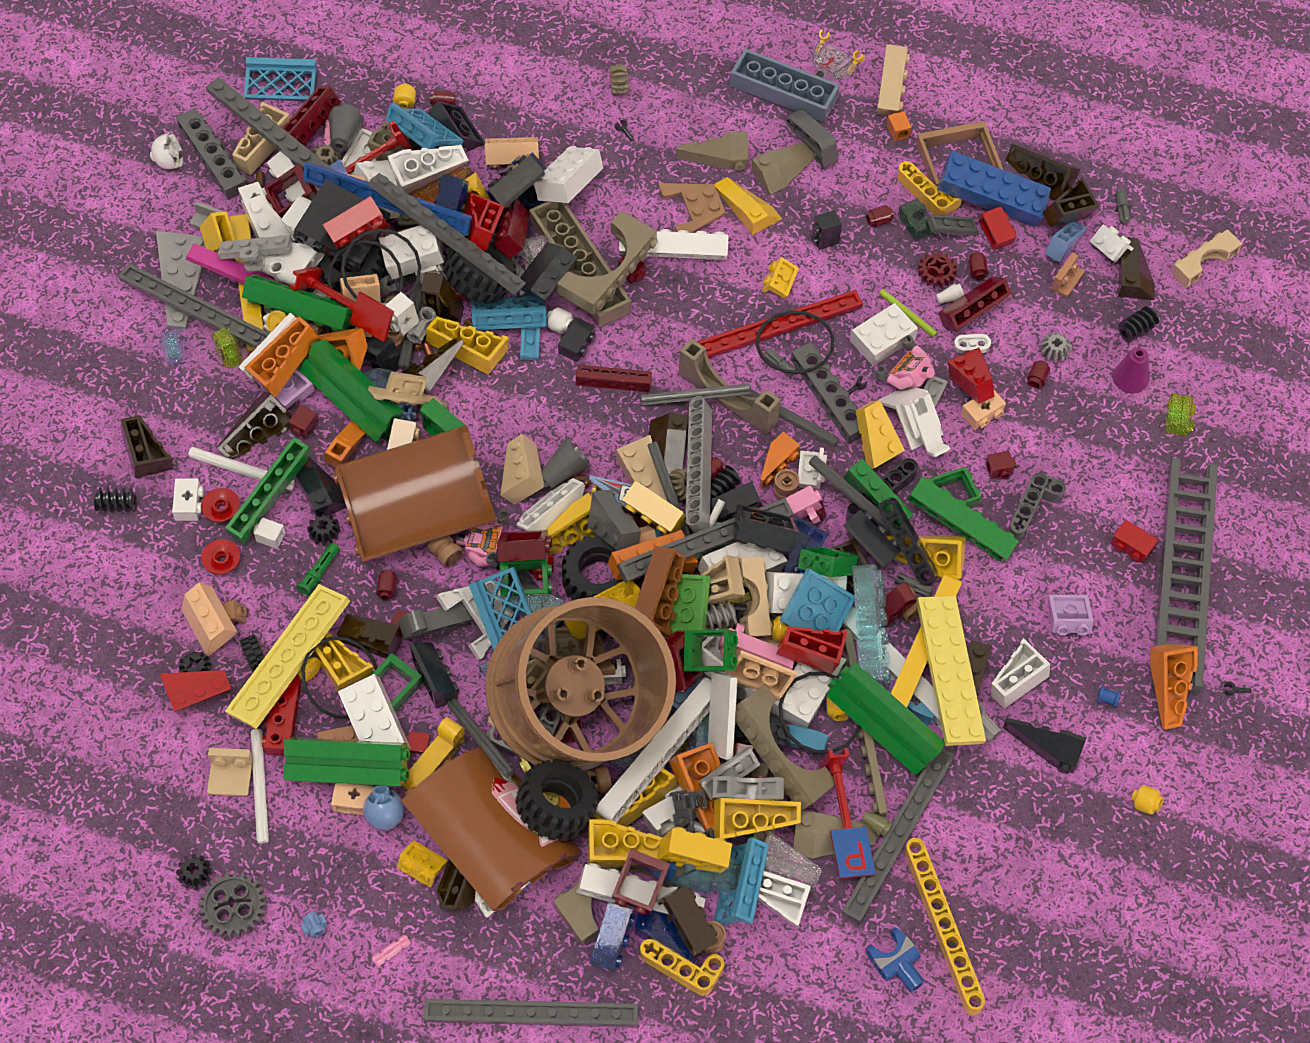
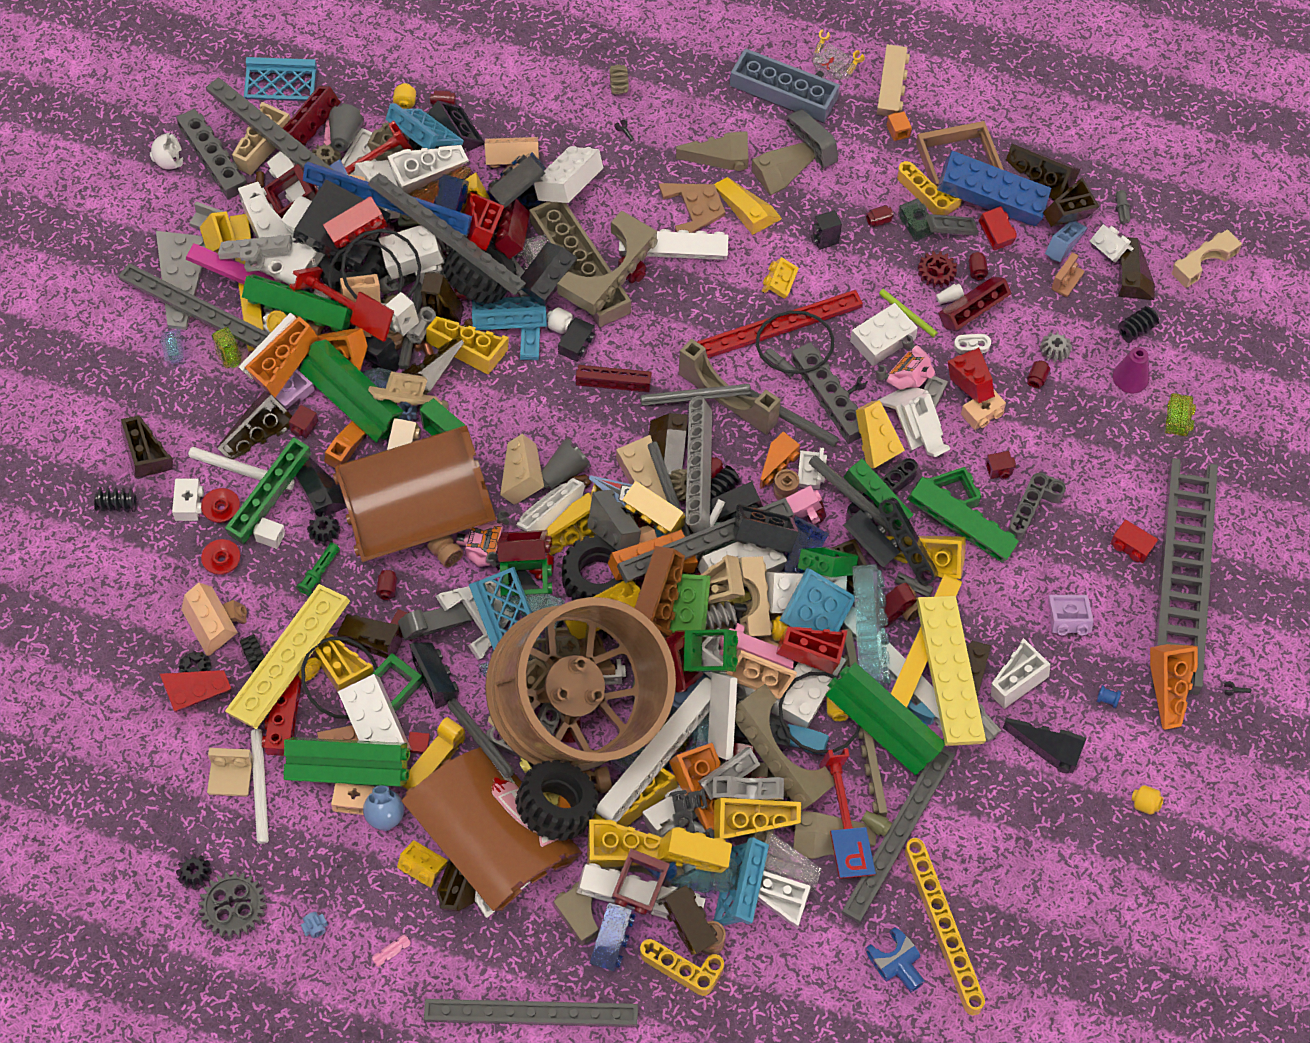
clear blue wedge [634,910,694,963] -> none

